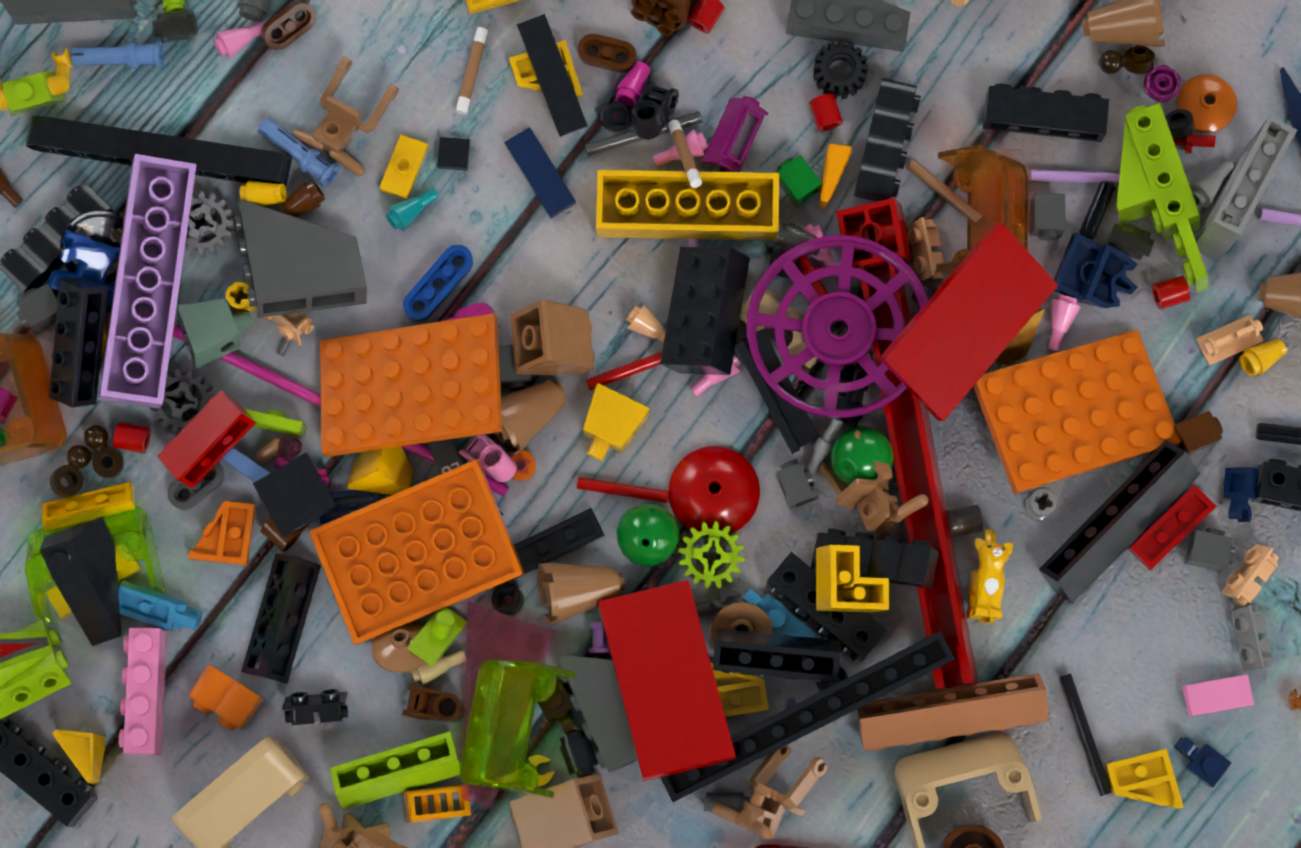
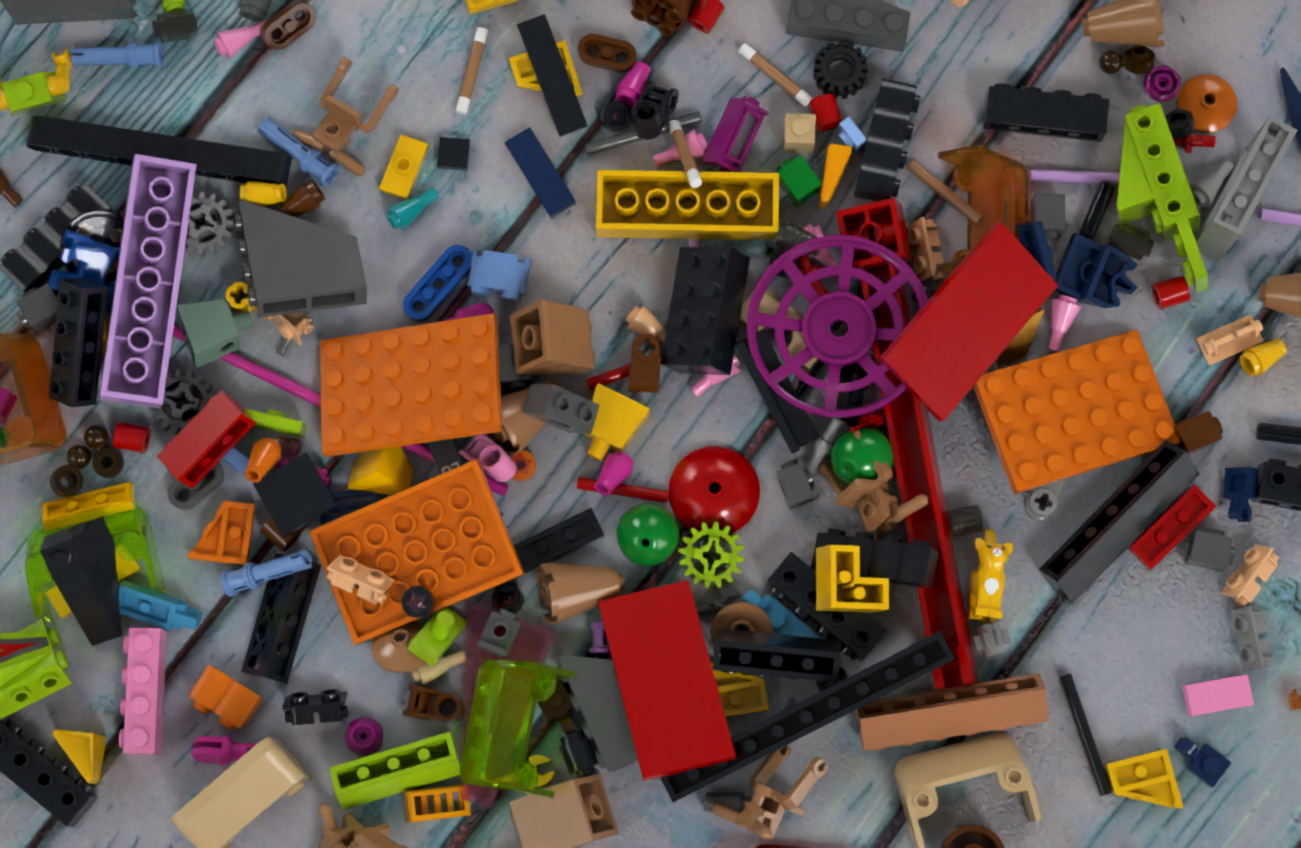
none -> dark pink arm [191,735,256,767]
none -> medium blue pin [220,549,312,597]
none -> orange cone [244,438,282,483]
none -> light nougat hinge [327,555,395,605]
none -> magenta plate [345,717,383,756]
none -> black tile [402,586,435,618]
none -> medium blue brick [467,250,532,302]
none -> dark grey brick [477,609,522,660]
none -> dark grey brick [522,384,600,434]
none -> dark pink cone [594,450,633,496]
none -> reddish brown piece [628,333,660,393]
none -> medium nougat bar [738,43,814,108]
none -> tan brick [783,113,816,153]
none -> light blue plate [837,117,867,155]
none -> red piece [848,408,886,432]
none -> light grey gear [971,622,1011,658]
none -> dark blue plate [1016,221,1057,280]

